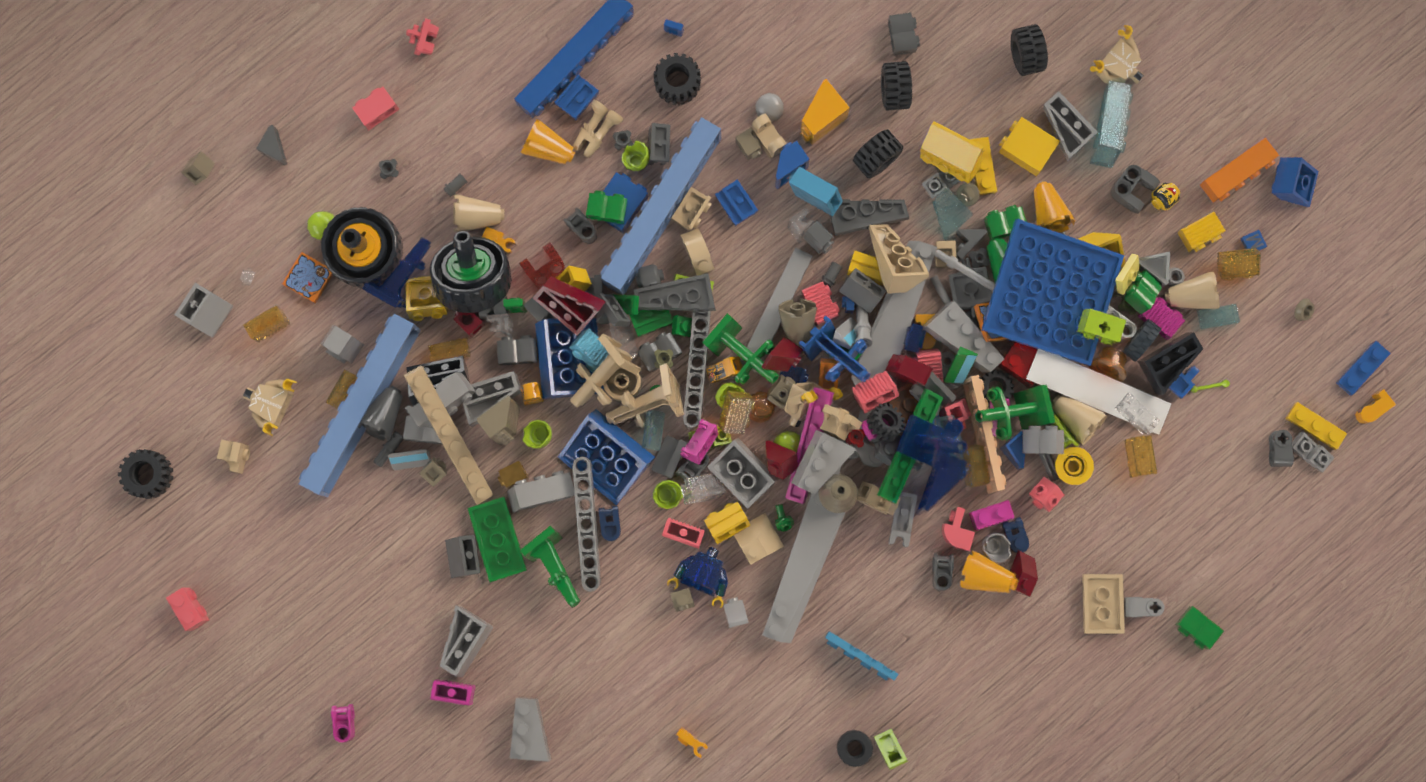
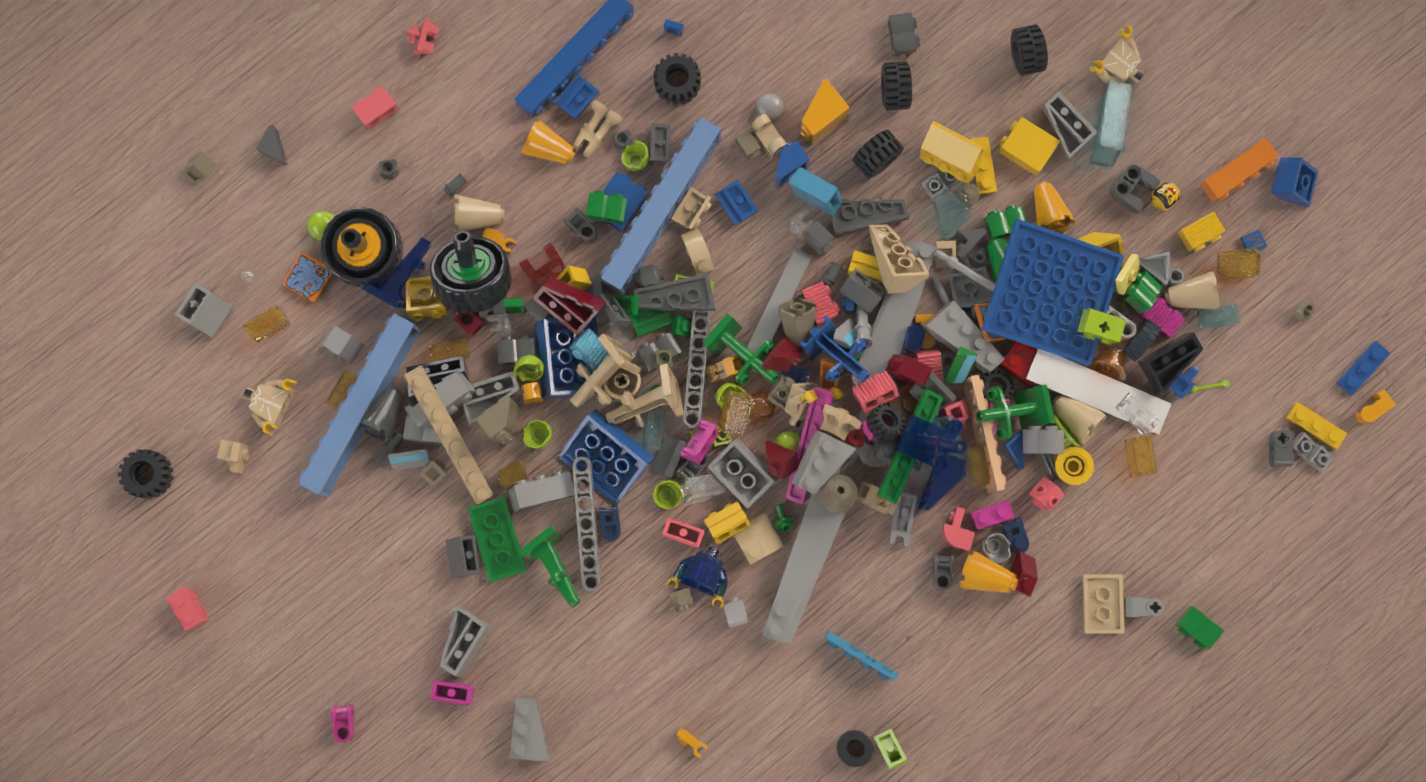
none -> lime hair [514,355,544,382]

